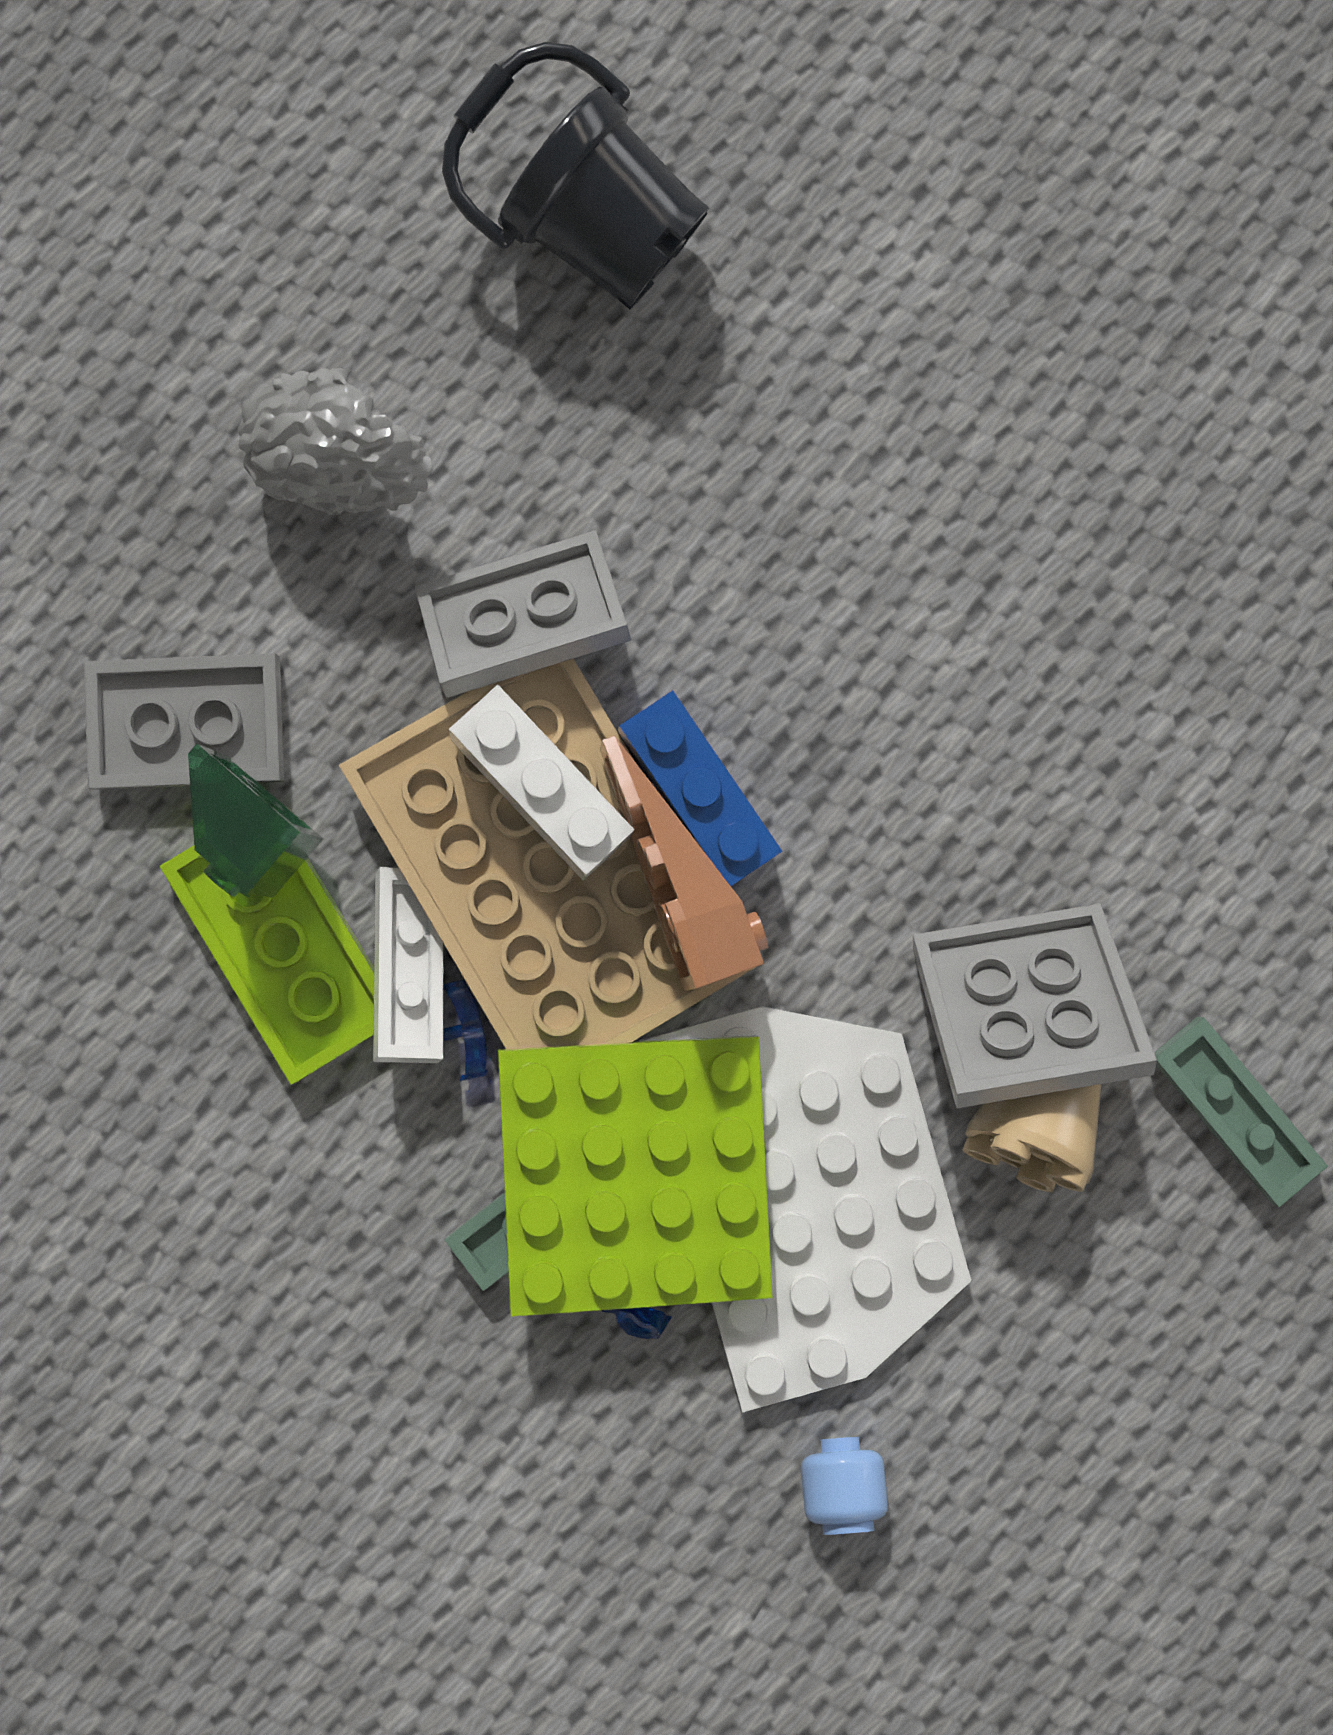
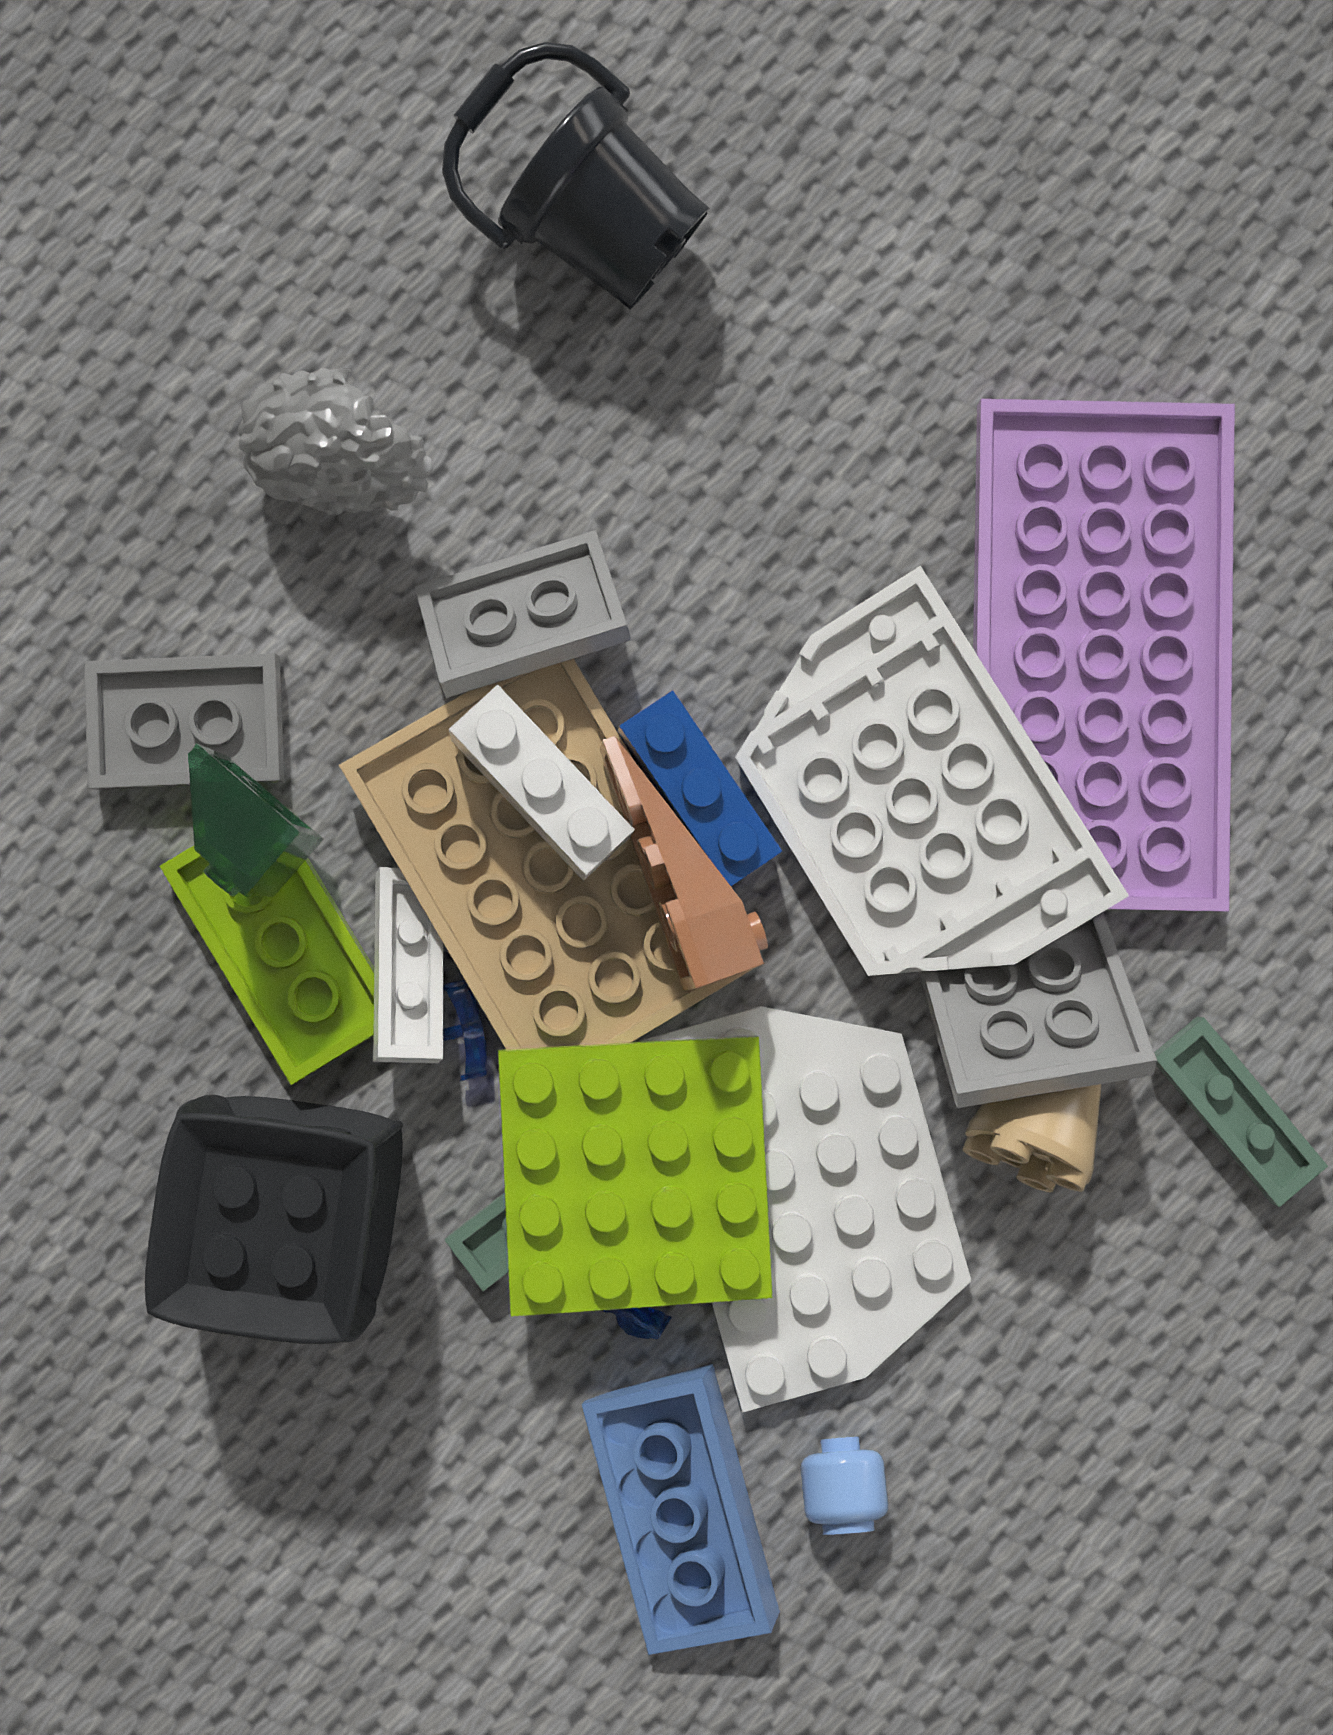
none -> black piece [145,1094,403,1344]
none -> medium blue slope [581,1364,780,1655]
none -> white plate [735,566,1129,976]
none -> lavender plate [973,399,1235,912]

